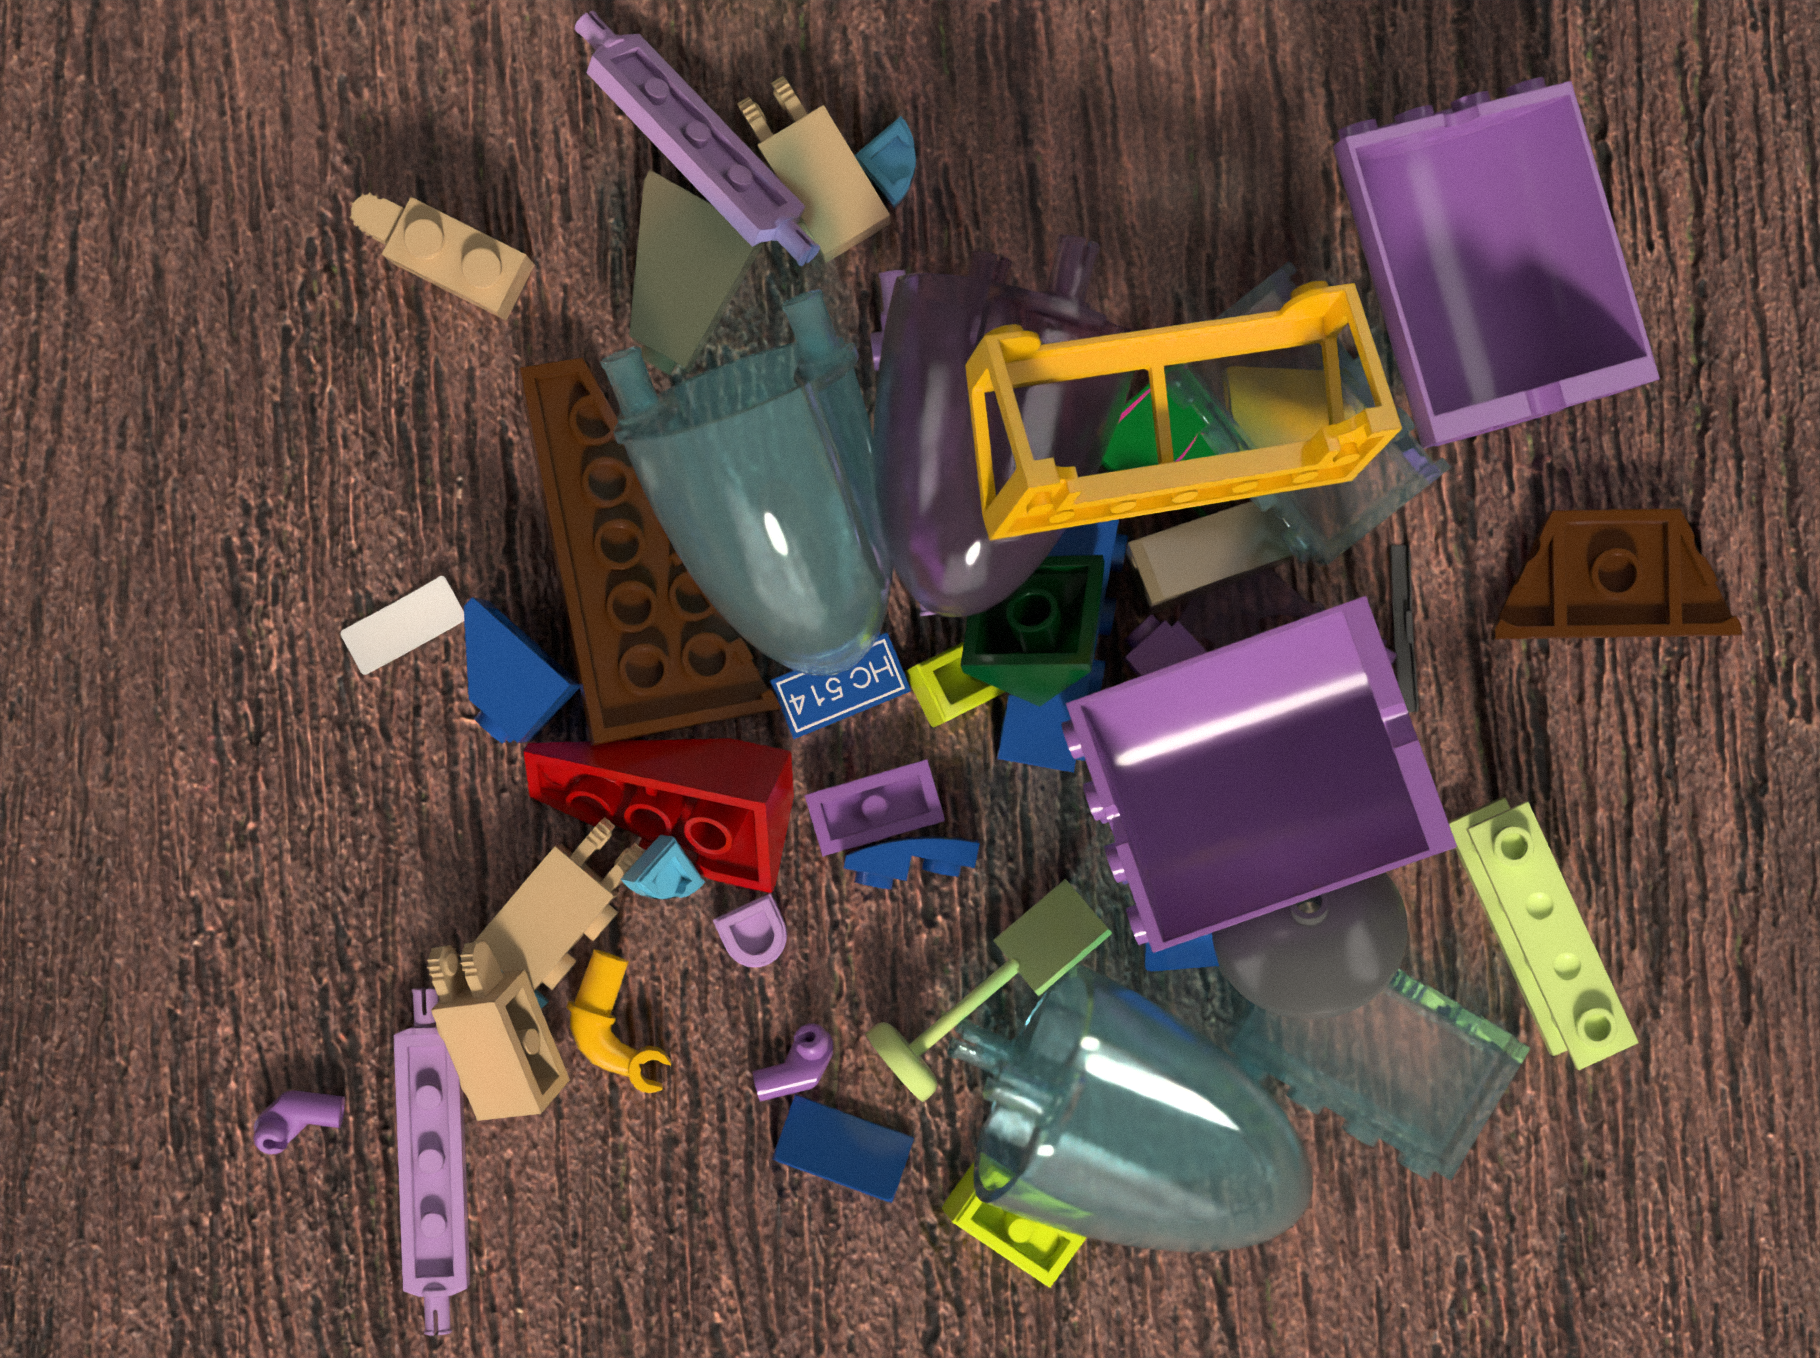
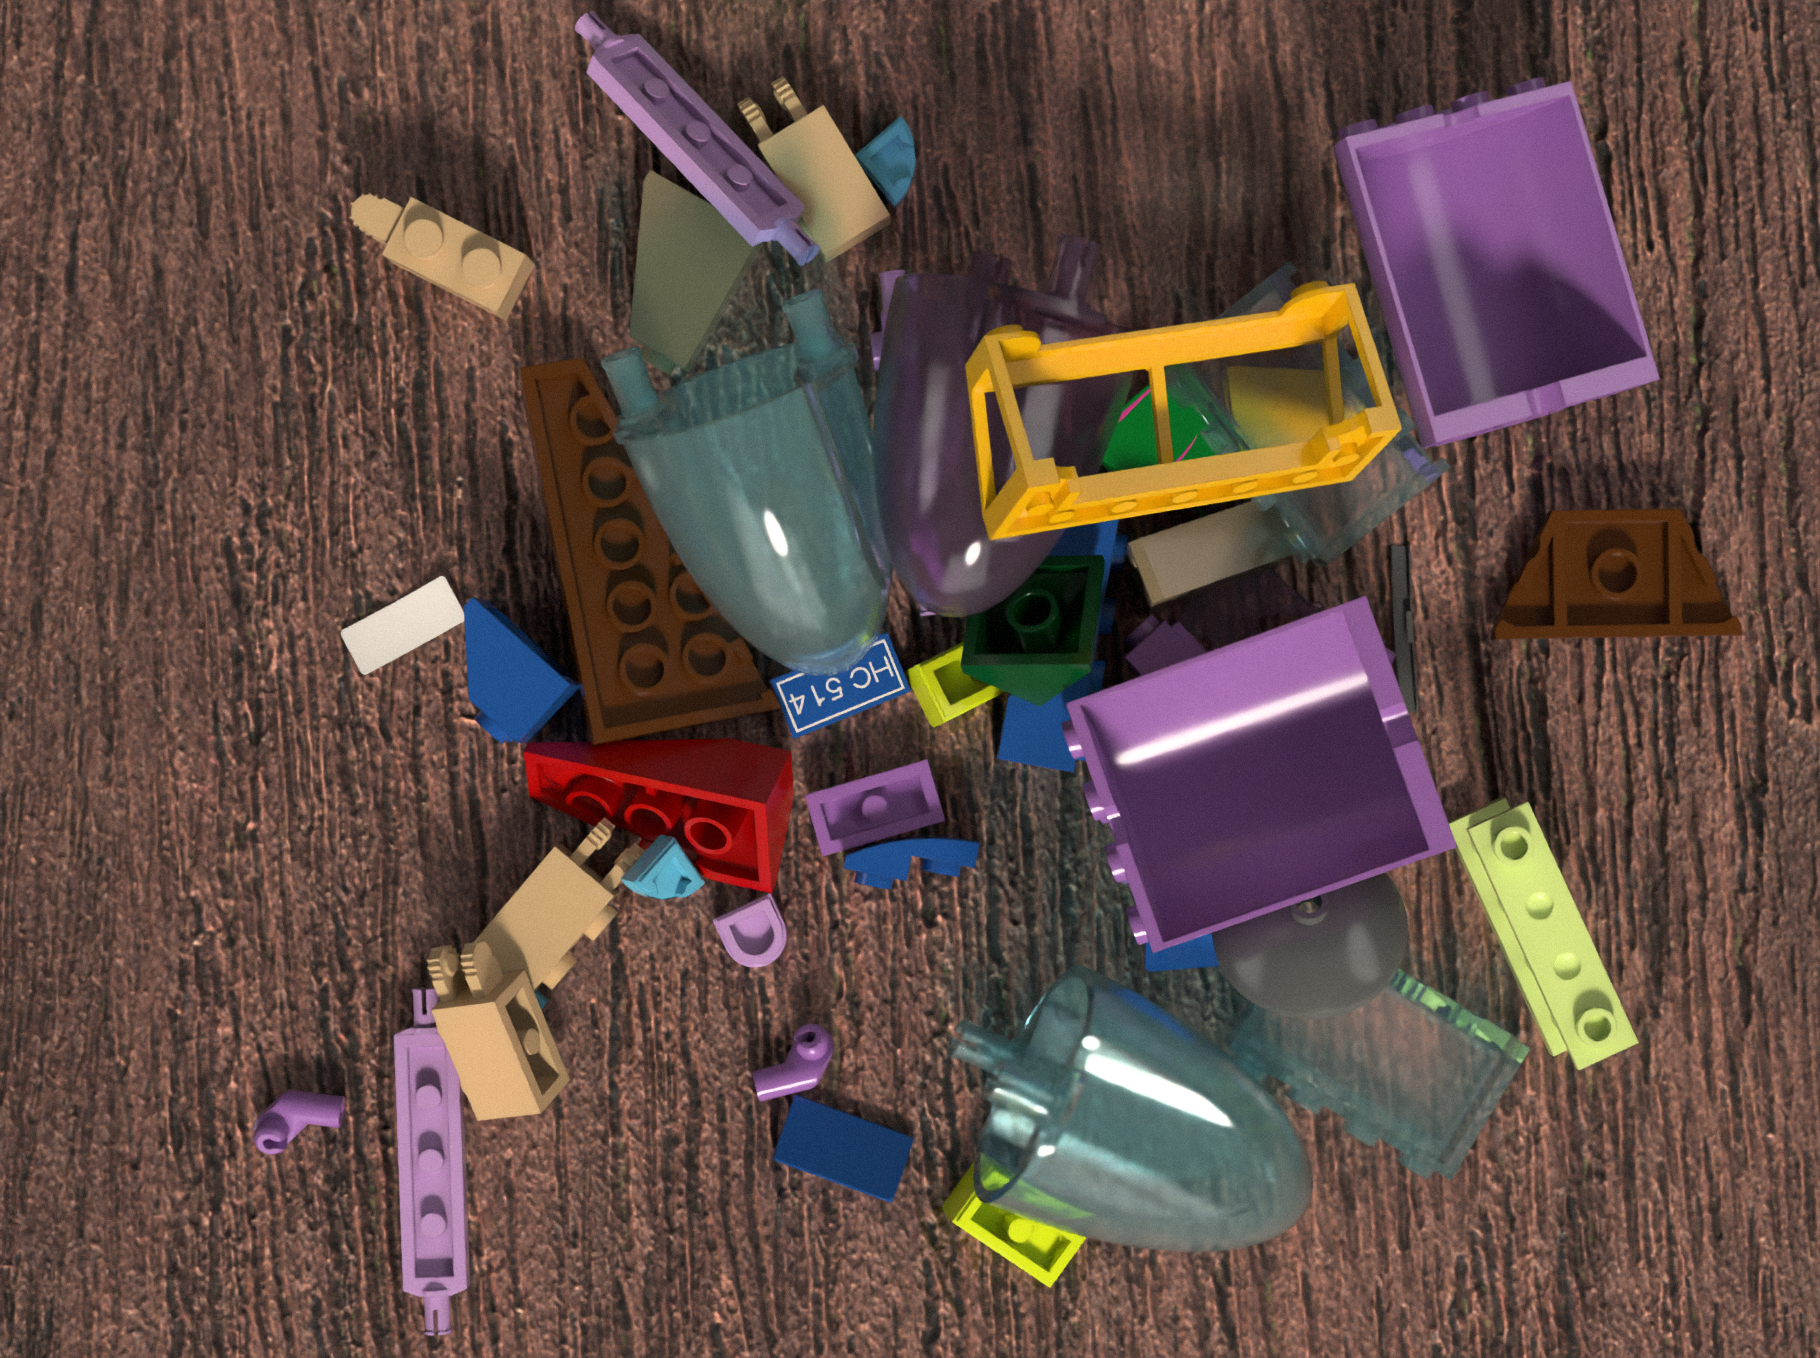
yellow piece [566,949,671,1093] -> none
yellowish green piece [865,879,1112,1102] -> none

